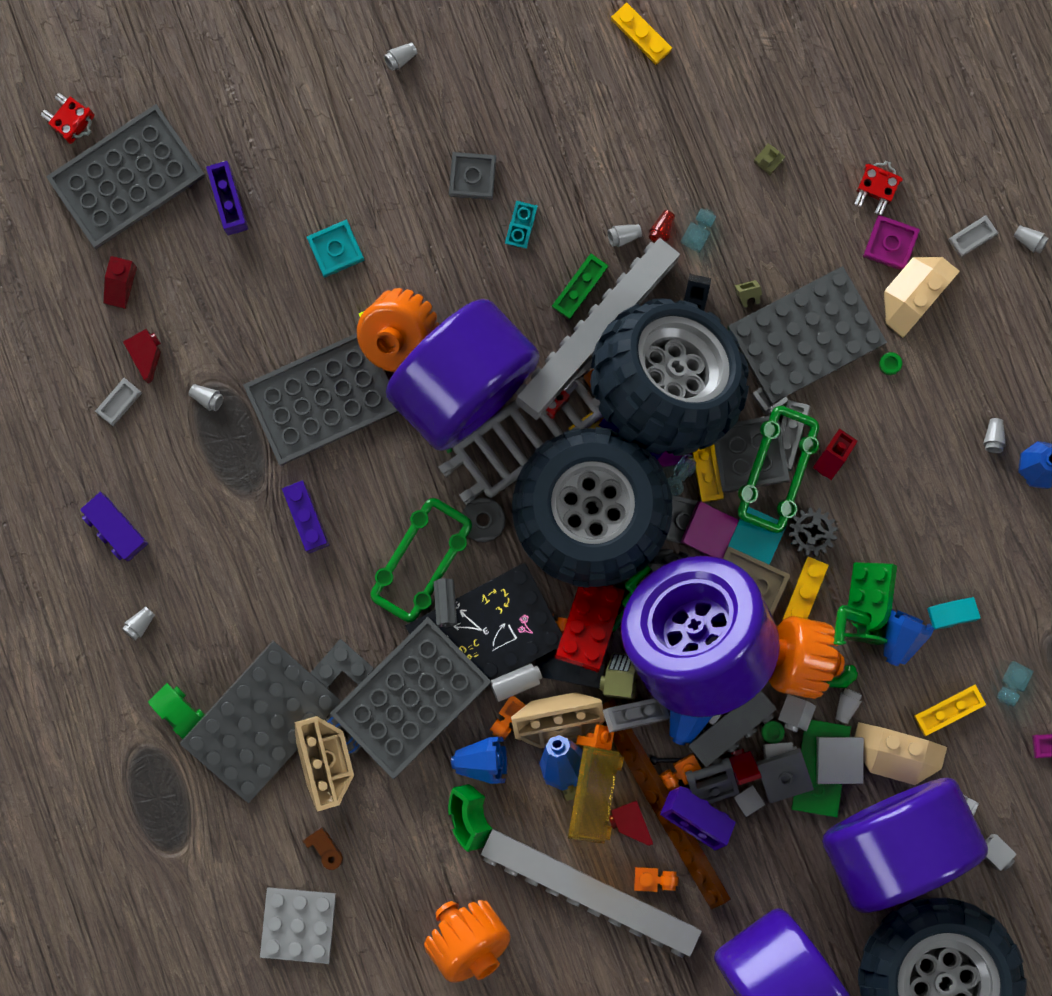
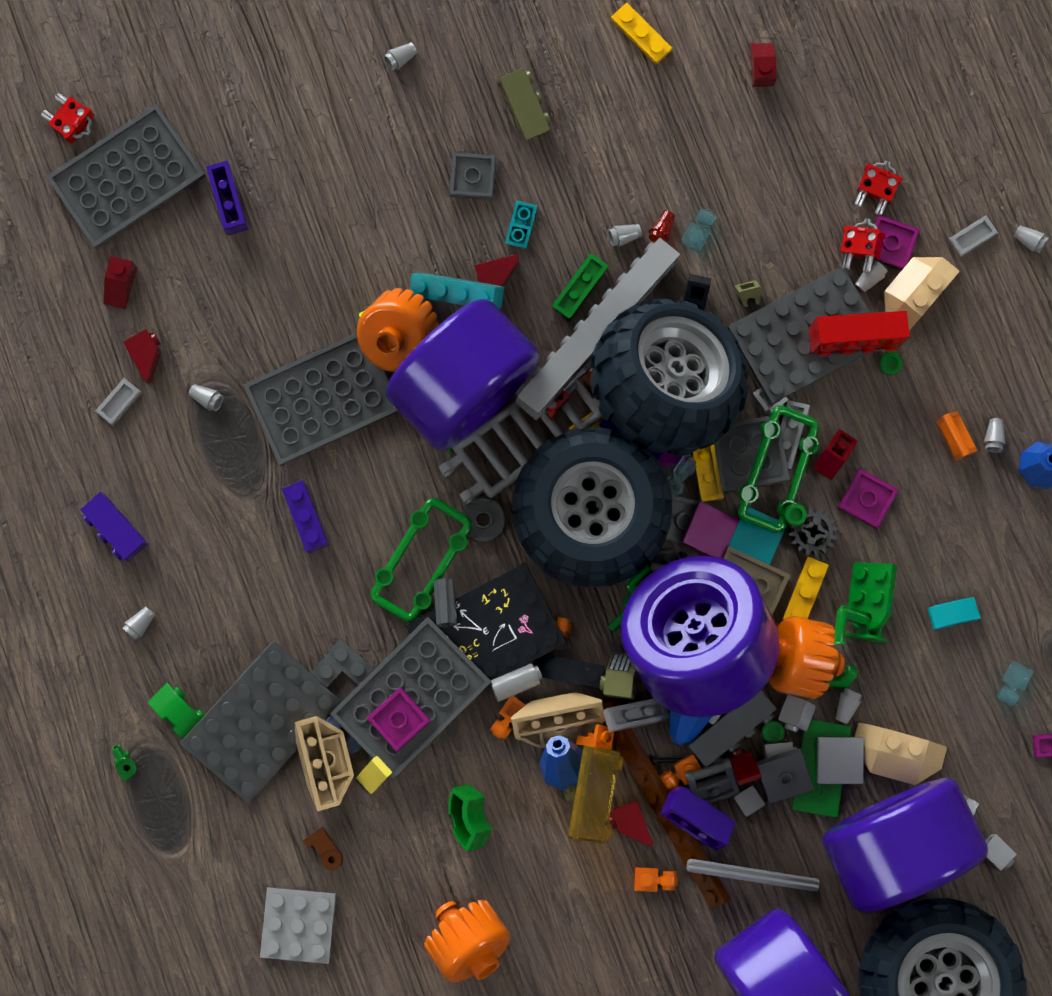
teal tile [307,219,365,278] -> none
blue cone [451,737,507,784] -> none
light grey brick [481,829,702,958] -> none
red plate [555,586,625,672] -> none
olive tile [754,143,785,176] -> none
blue cone [883,608,934,666] -> none
yellow plate [914,684,986,736] -> none
none -> green piece [112,744,136,781]
none -> light yellow tile [356,756,392,794]
none -> magenta tile [366,687,431,752]
none -> teal brick [410,272,504,309]
none -> dark red slope [474,254,519,287]
none -> olive wedge [495,68,551,140]
none -> light grey axle [686,859,820,892]
none -> dark red slope [750,43,777,87]
none -> green tile [783,503,807,526]
none -> red brick [808,311,910,357]
none -> magenta tile [837,468,899,529]
none -> red piece [840,219,886,272]
none -> light grey cone [855,260,888,293]
none -> orange tile [936,411,978,461]

